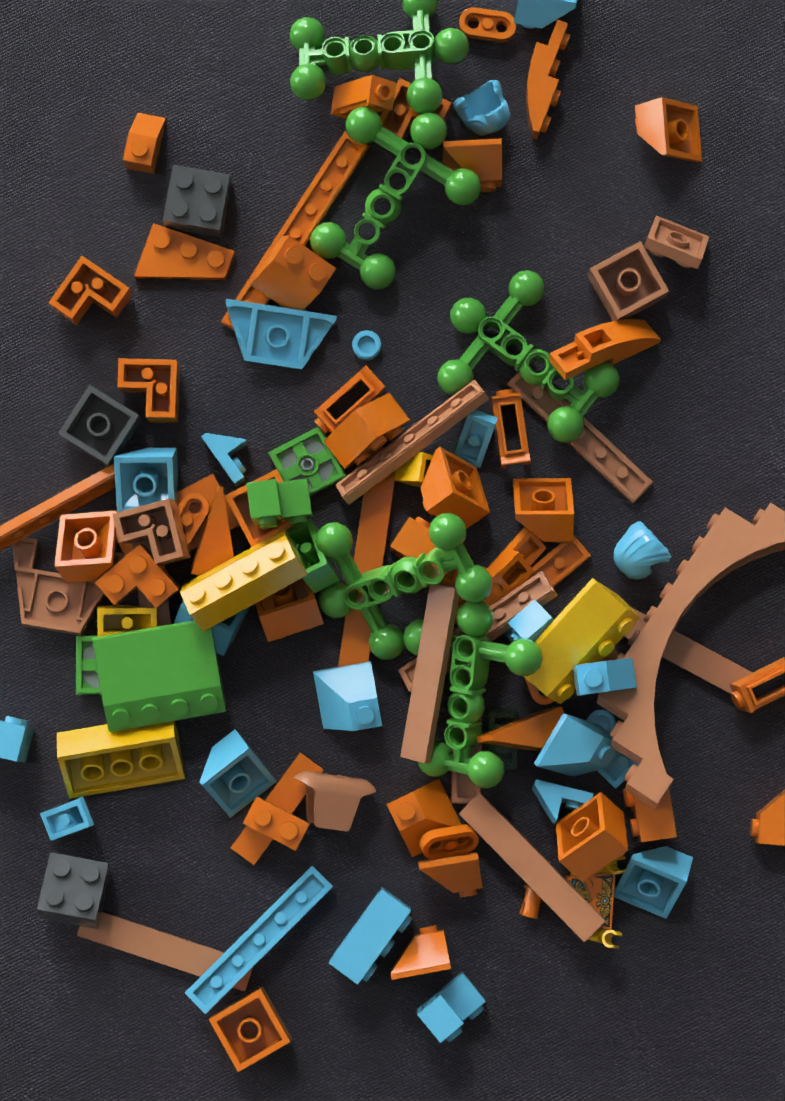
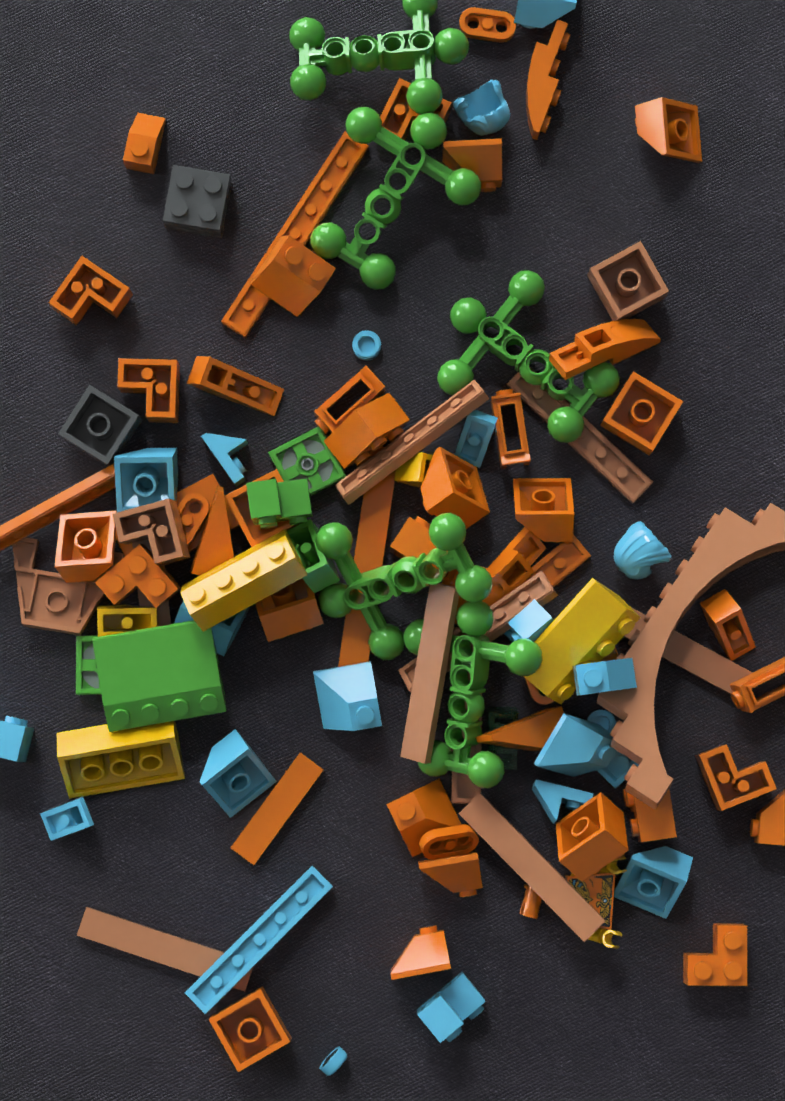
dark grey brick [37,852,110,929] -> none
orange wing [134,223,235,280] -> none
medium azure wing [225,299,337,369] -> none
orange brick [243,796,311,851] -> none
nougat piece [293,771,376,832] -> none
medium azure piece [329,887,412,985] -> none
orange window [331,75,396,119] -> none
nougat plate [643,215,709,269] -> none
none -> orange slope [187,356,284,416]
none -> medium azure tile [319,1046,347,1076]
none -> orange brick [600,371,683,455]
none -> orange brick [683,923,747,986]
none -> orange brick [695,744,777,811]
none -> orange slope [700,589,756,661]

